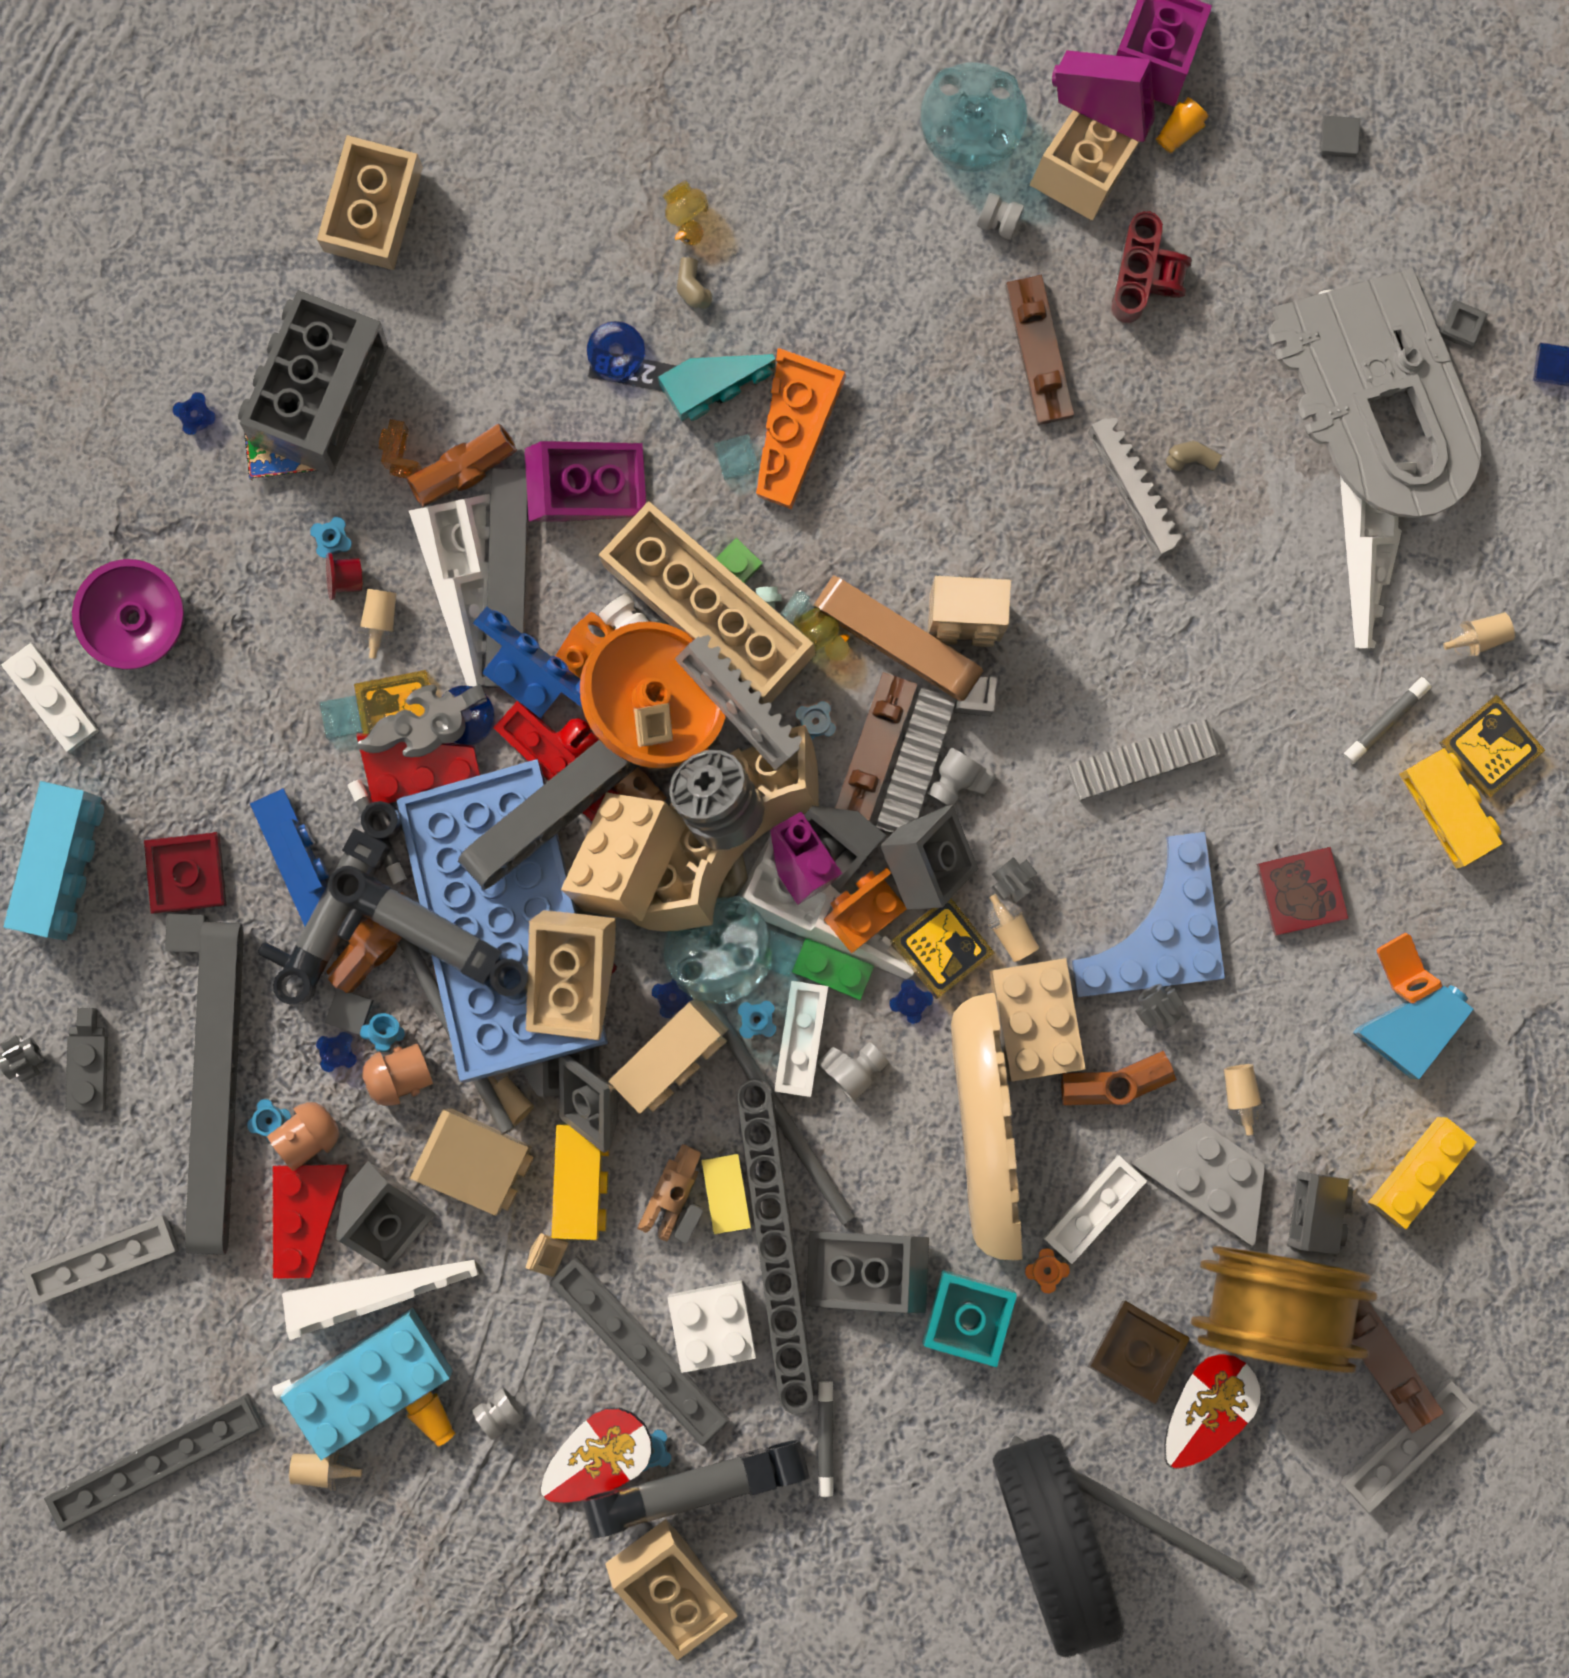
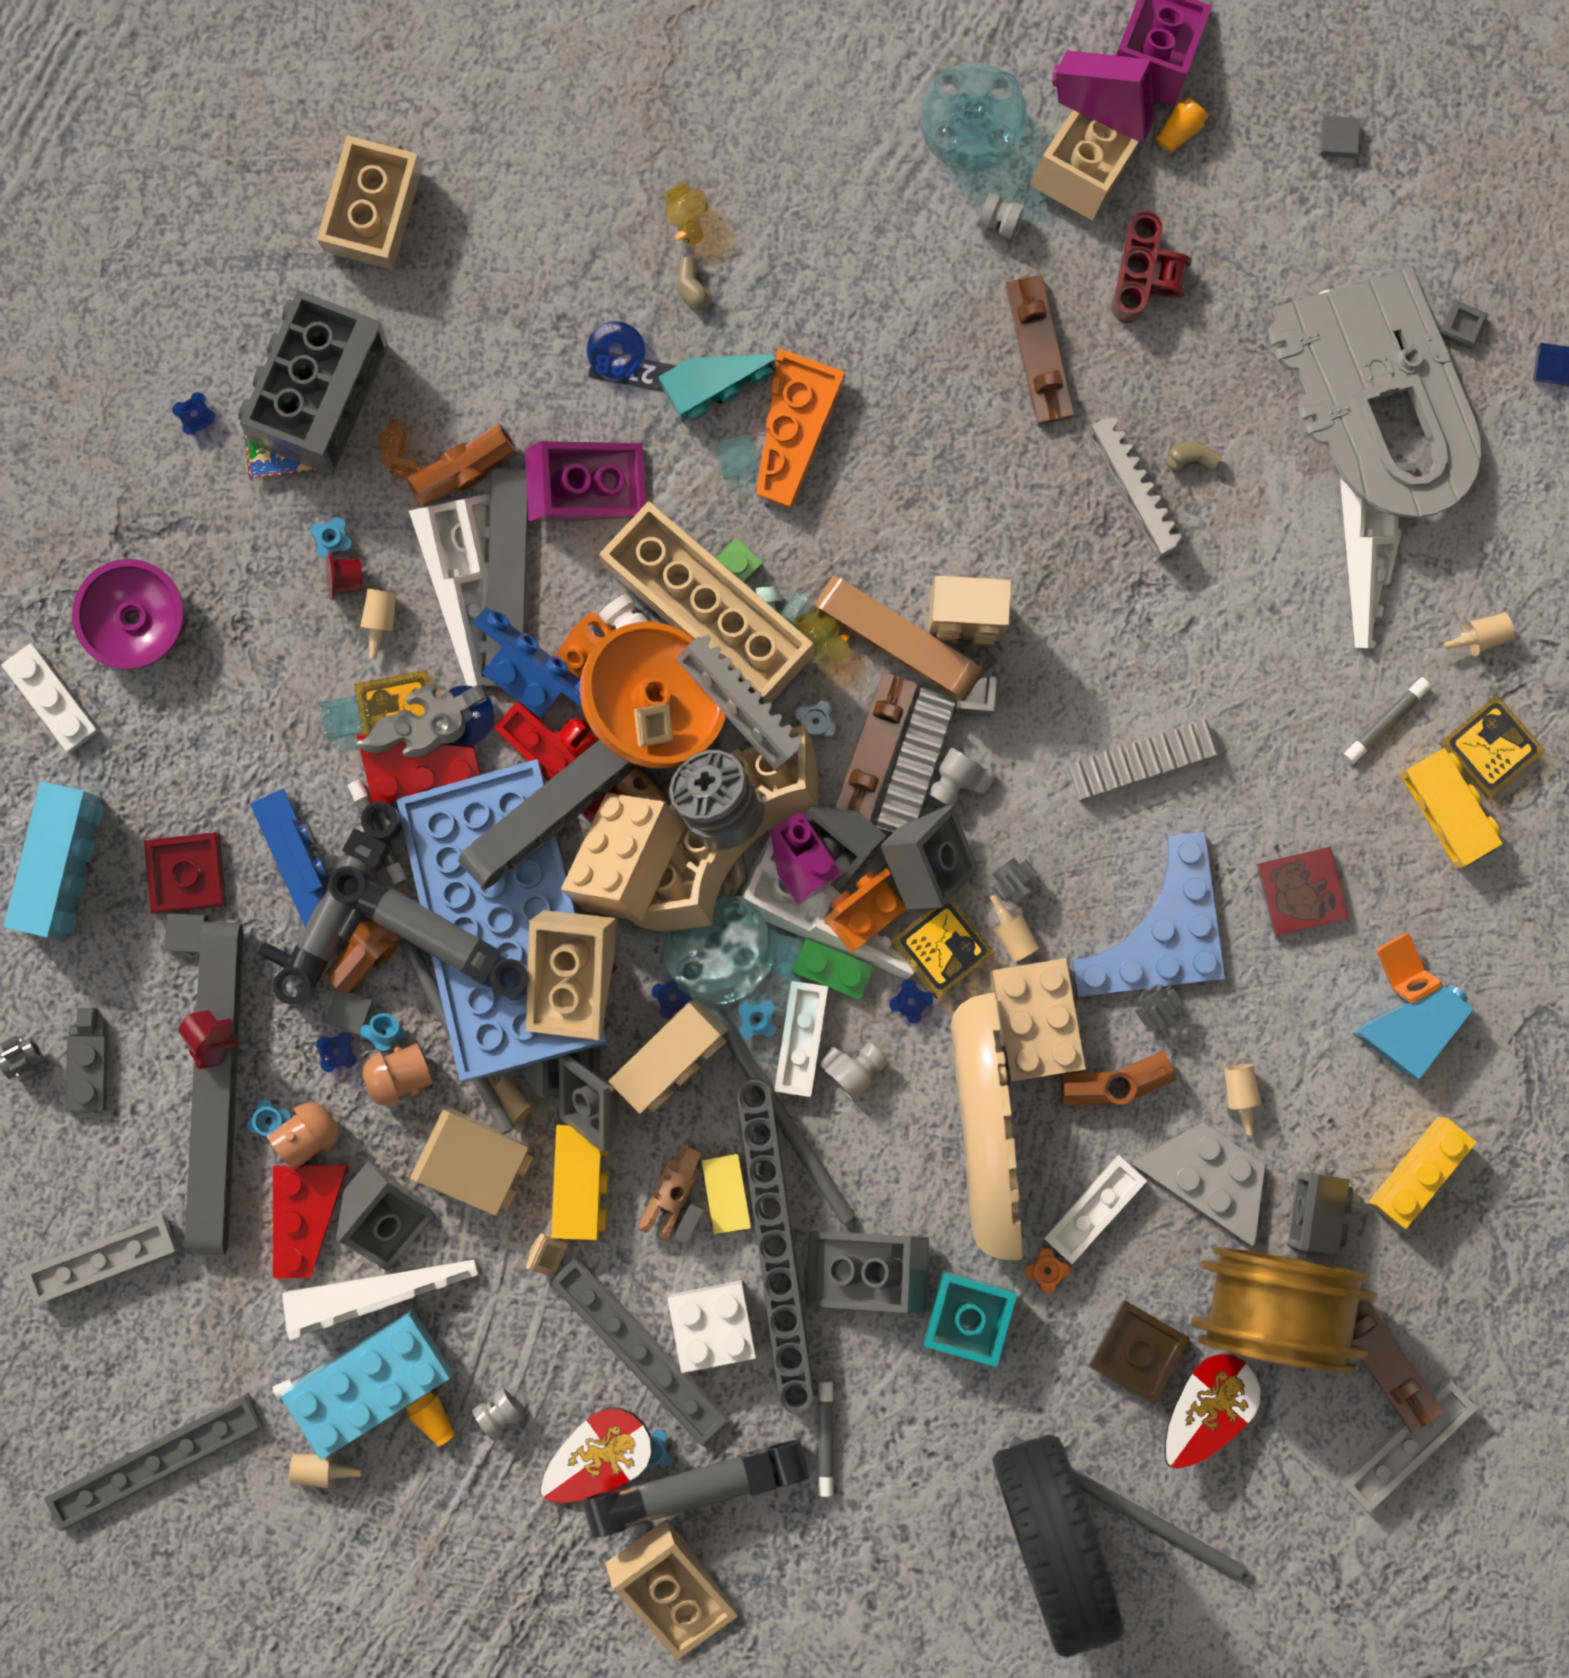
none -> dark red piece [179,1010,237,1070]

